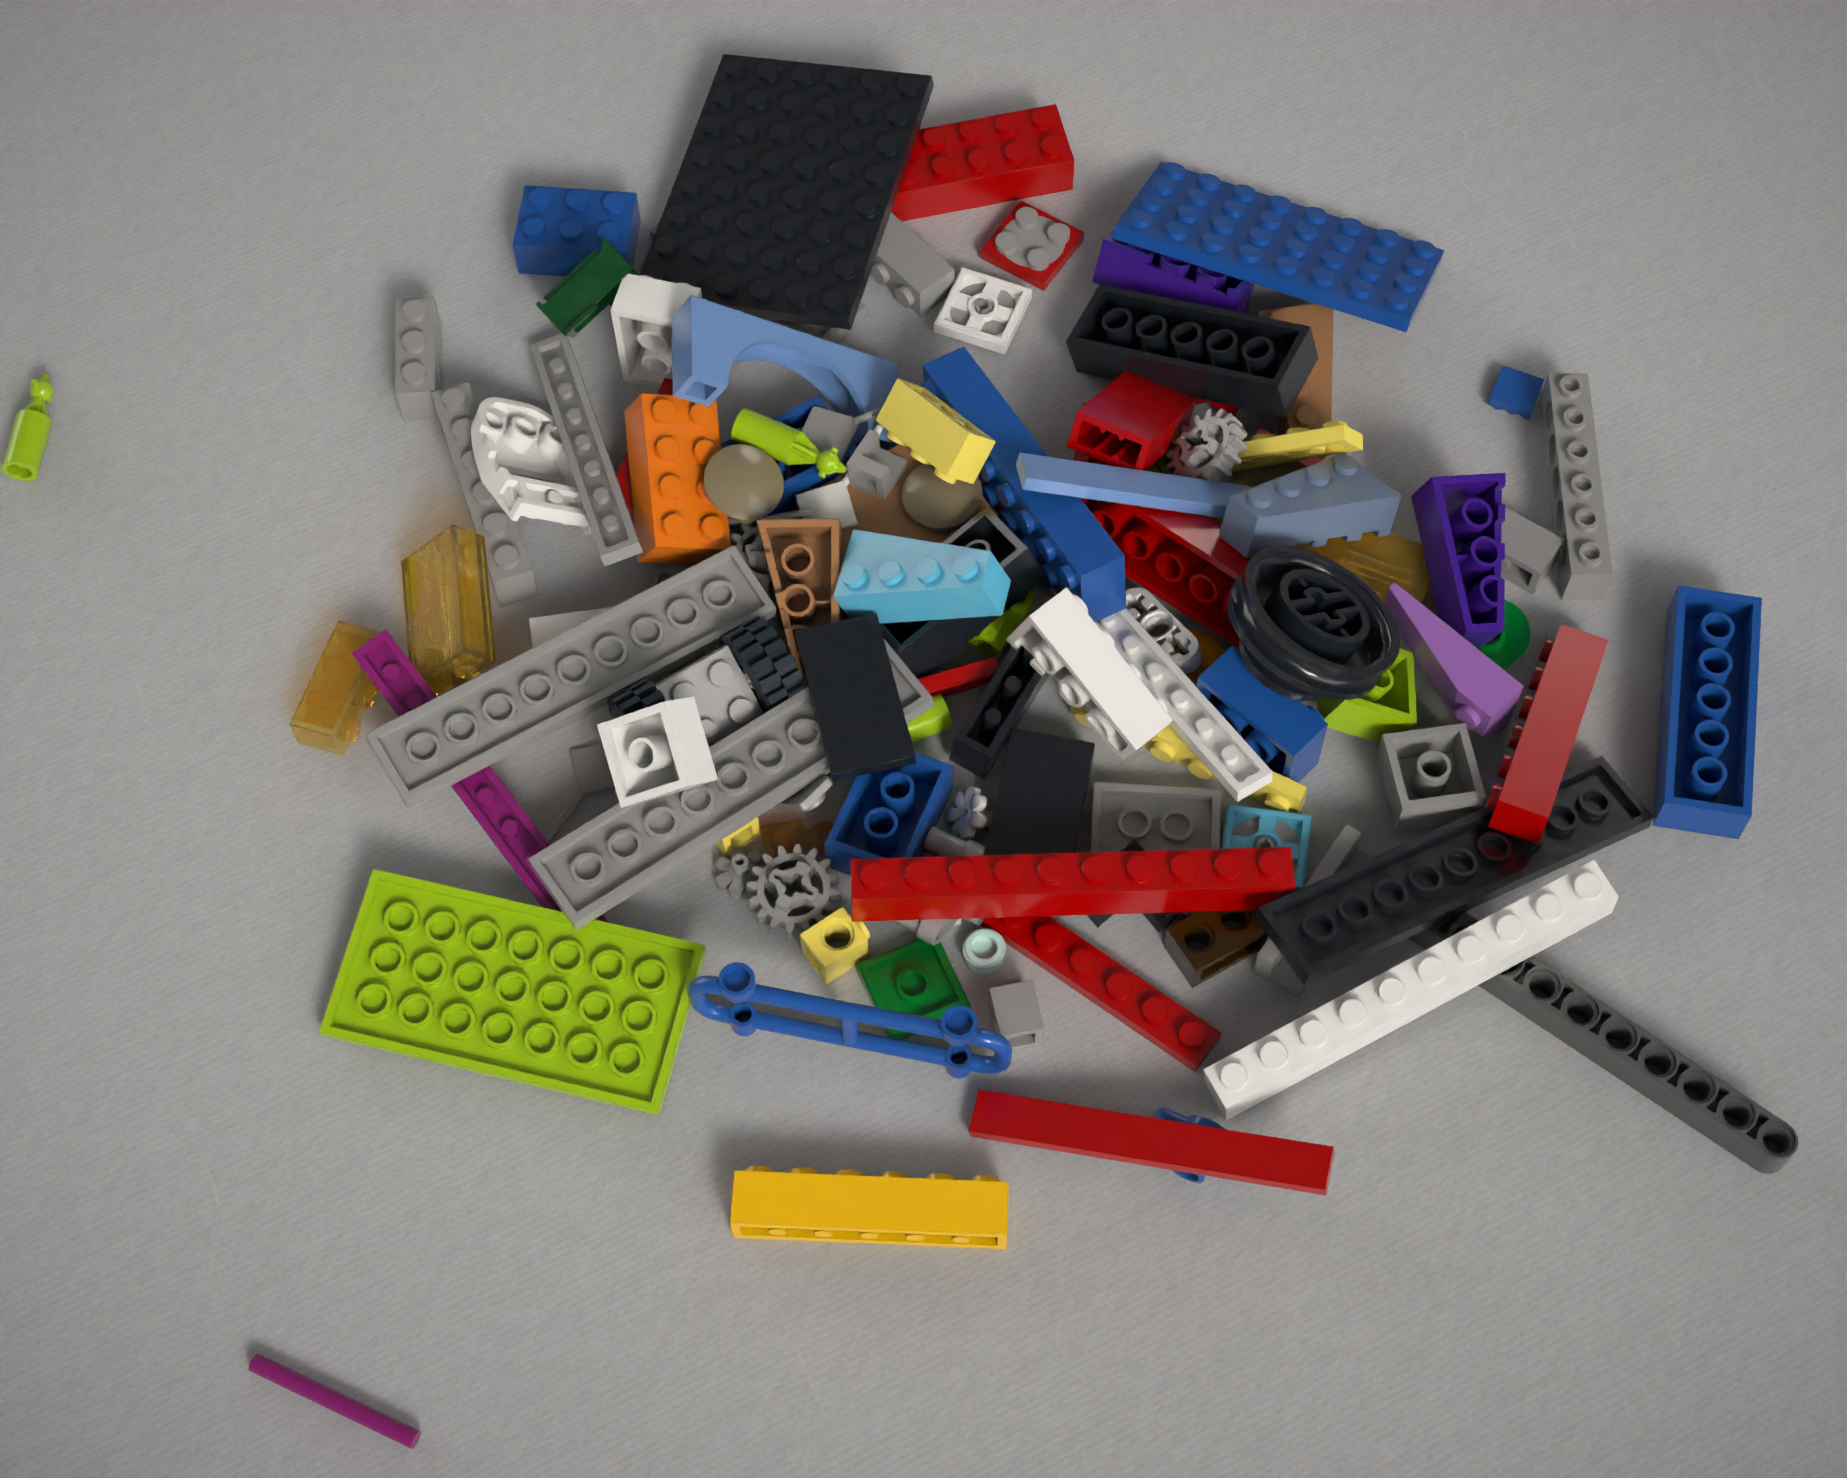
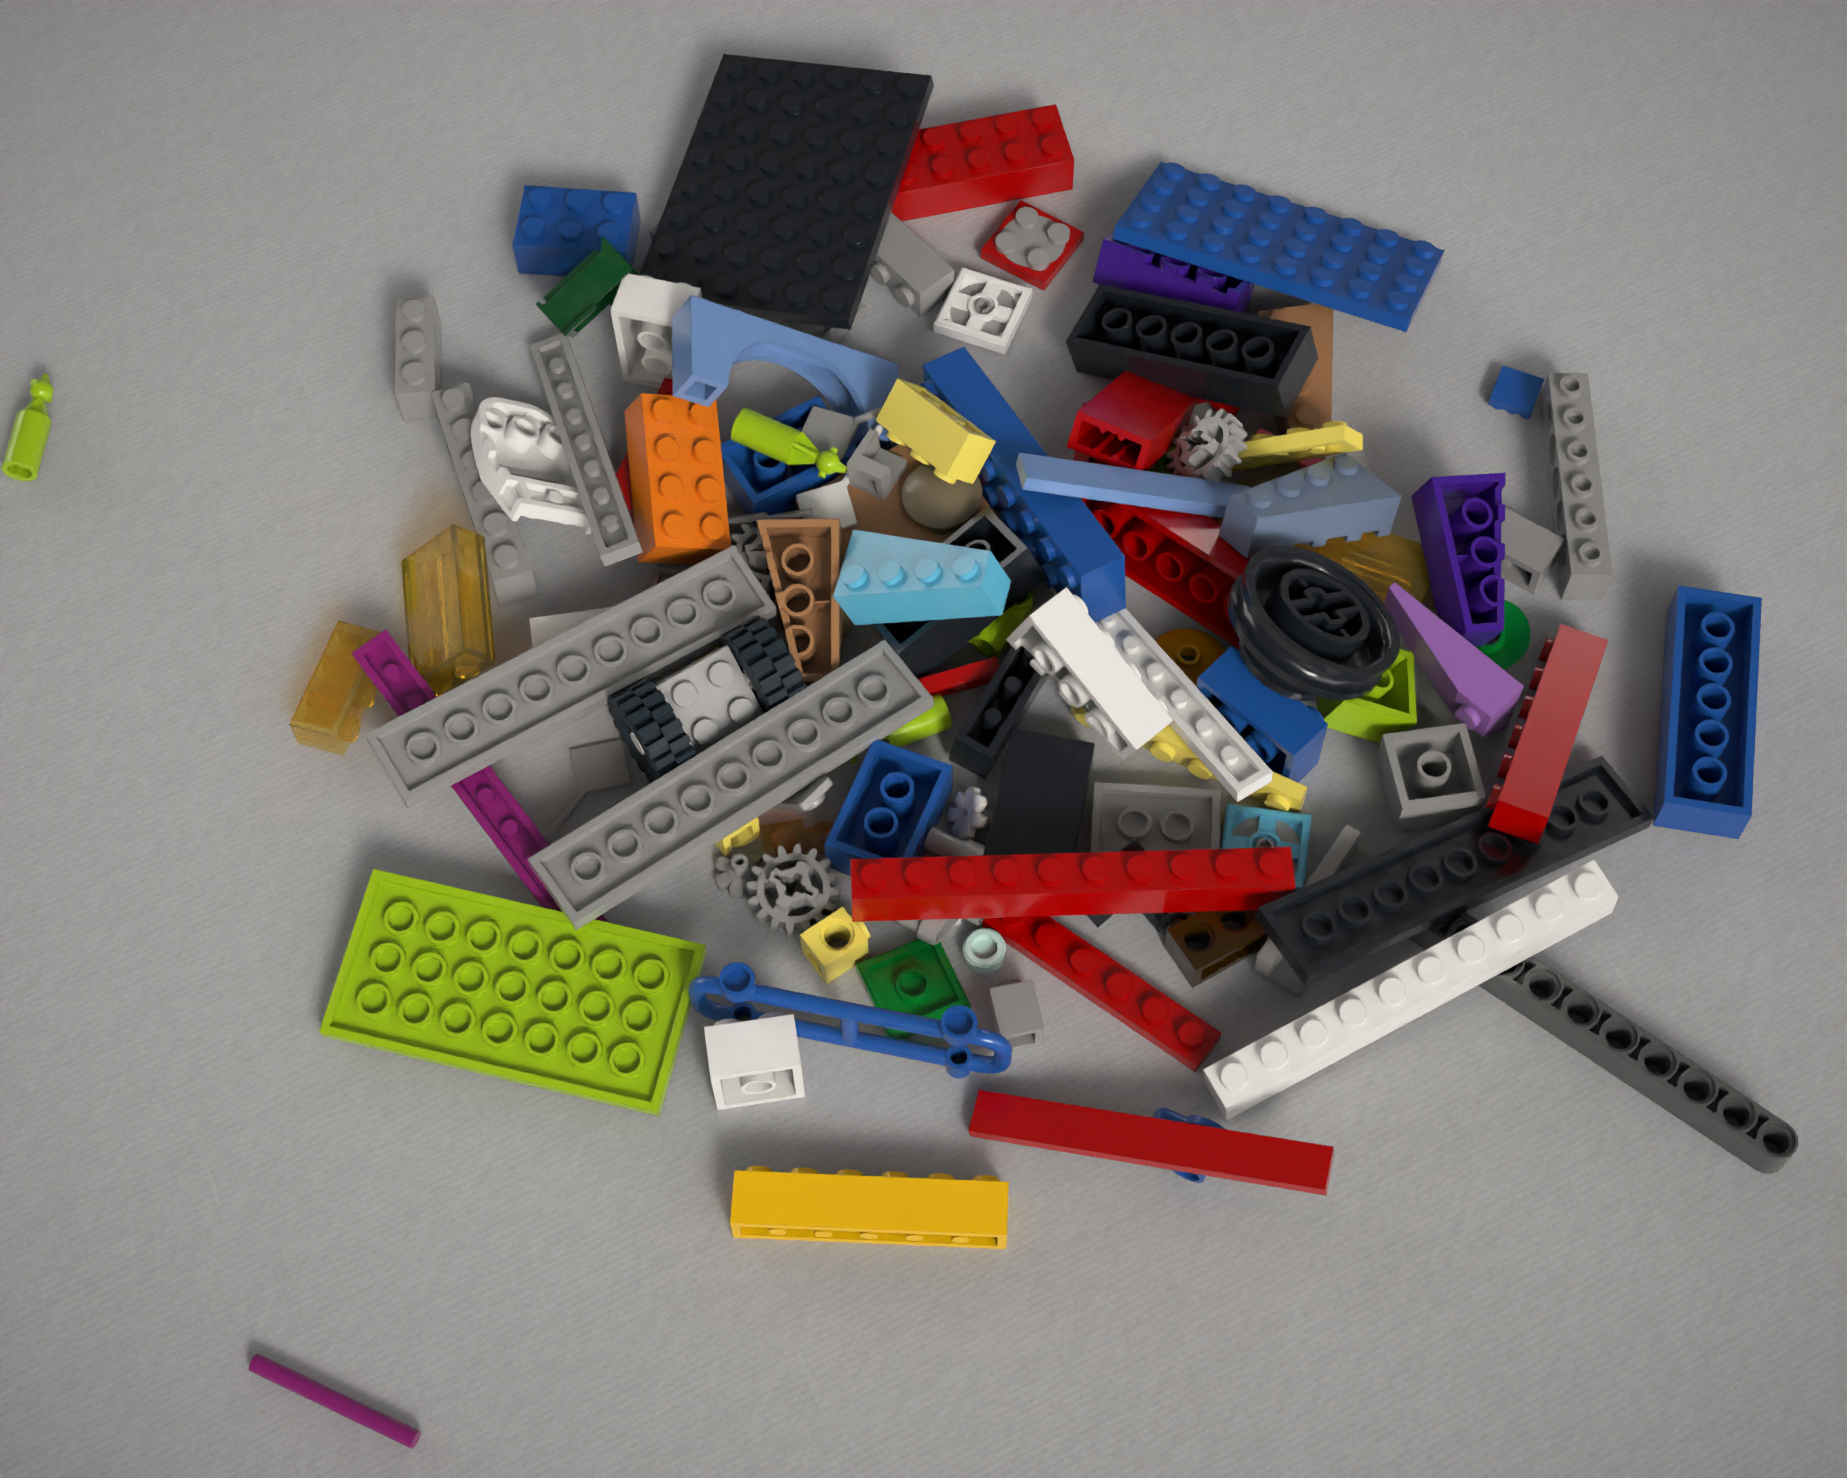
white slope [597,696,718,808] -> none
dark tan dish [702,444,784,525] -> none
black tile [795,613,916,782] -> none
white beam [1126,587,1203,674] -> none
none -> white brick [704,1012,805,1110]

